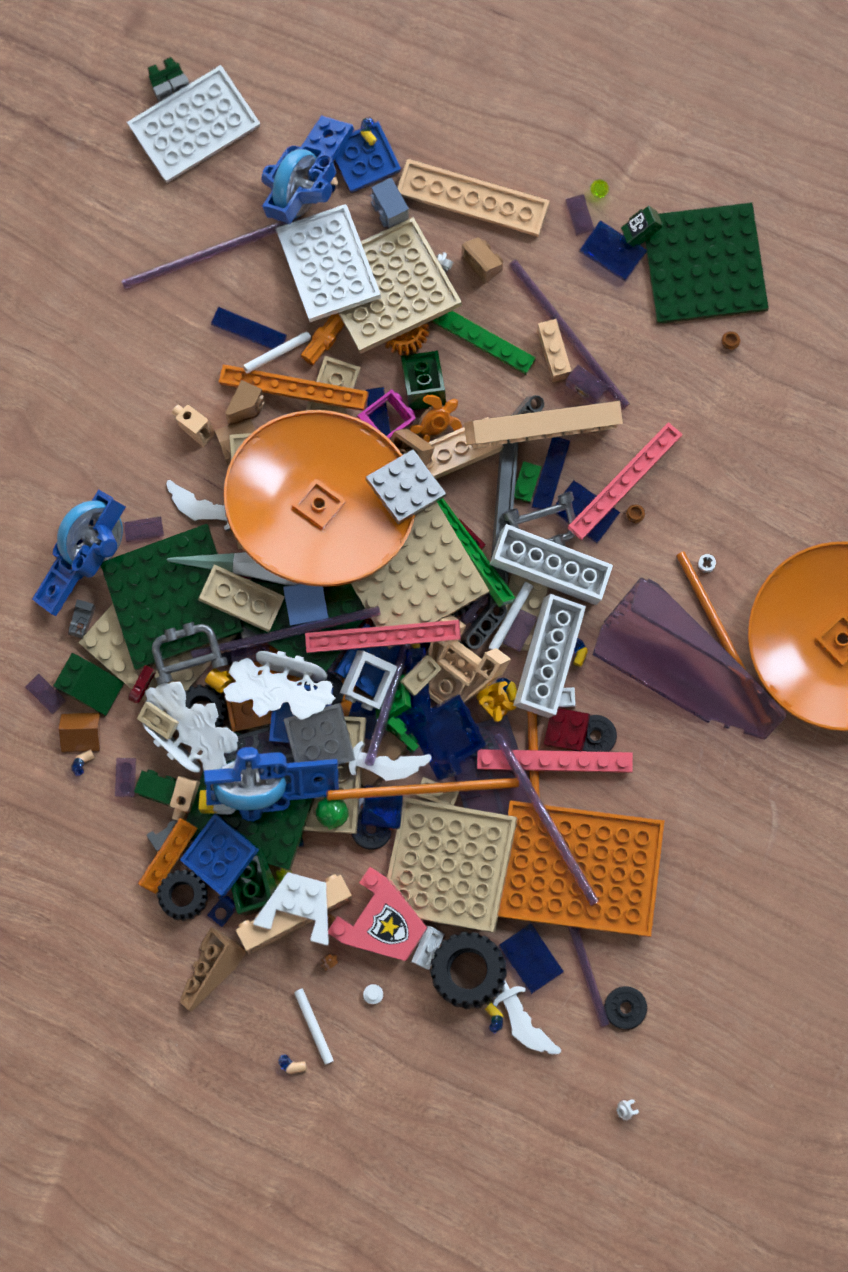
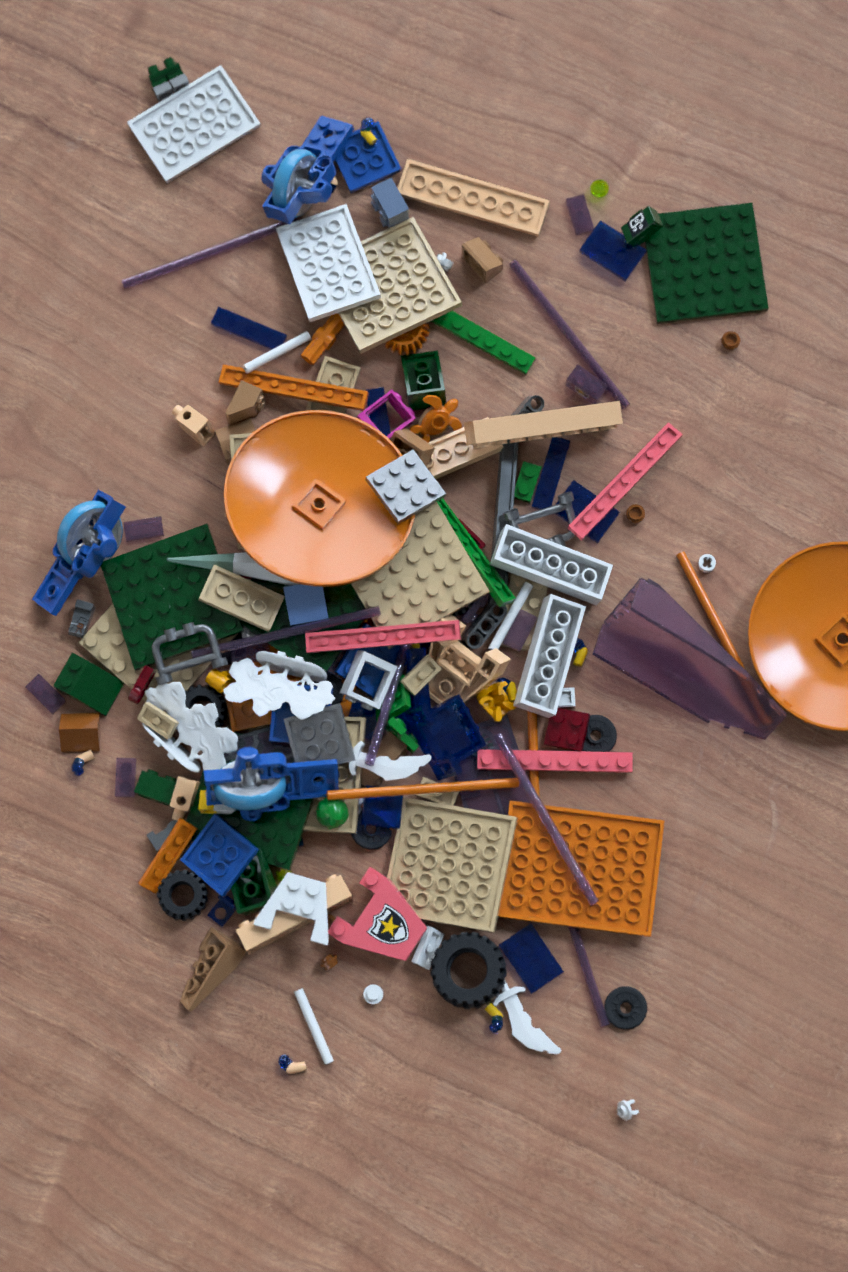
white sword [166,480,230,532] -> none
light nougat brick [537,319,572,382] -> none

